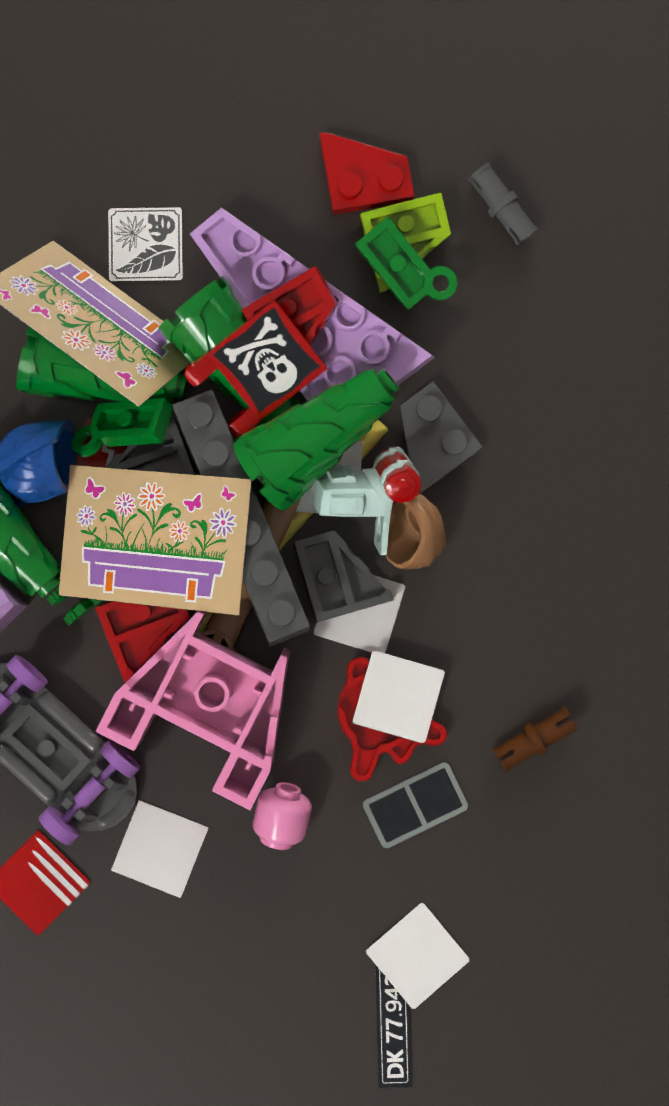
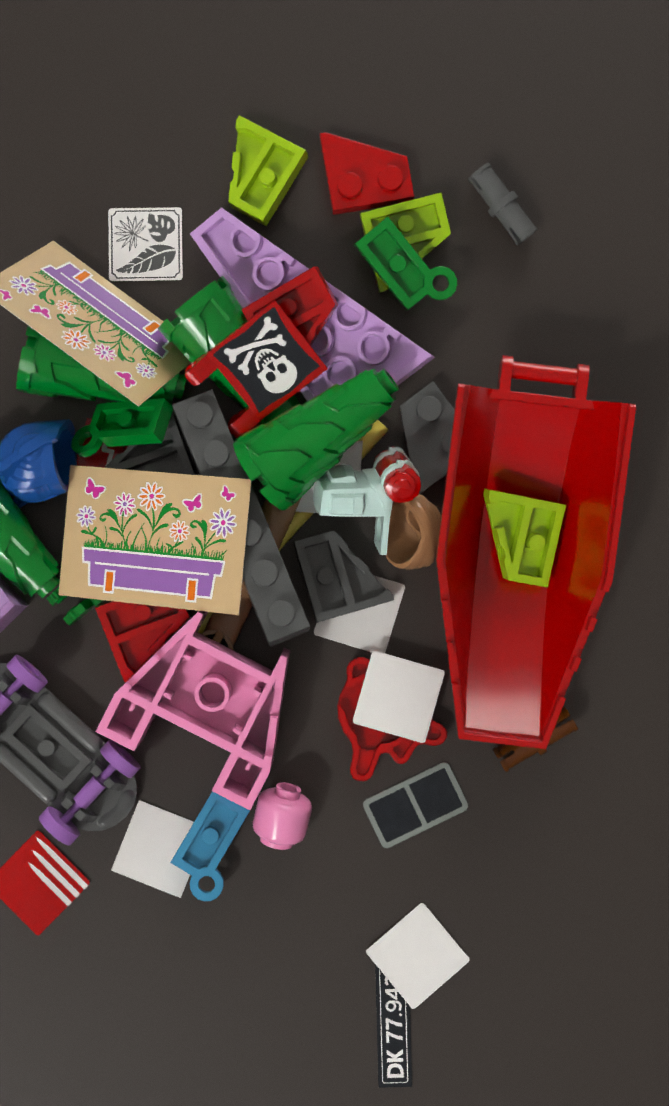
none -> dark azure hinge [170,791,250,901]
none -> lime wing [228,115,308,226]
none -> red windscreen [436,355,636,749]
none -> lime wing [483,488,566,588]

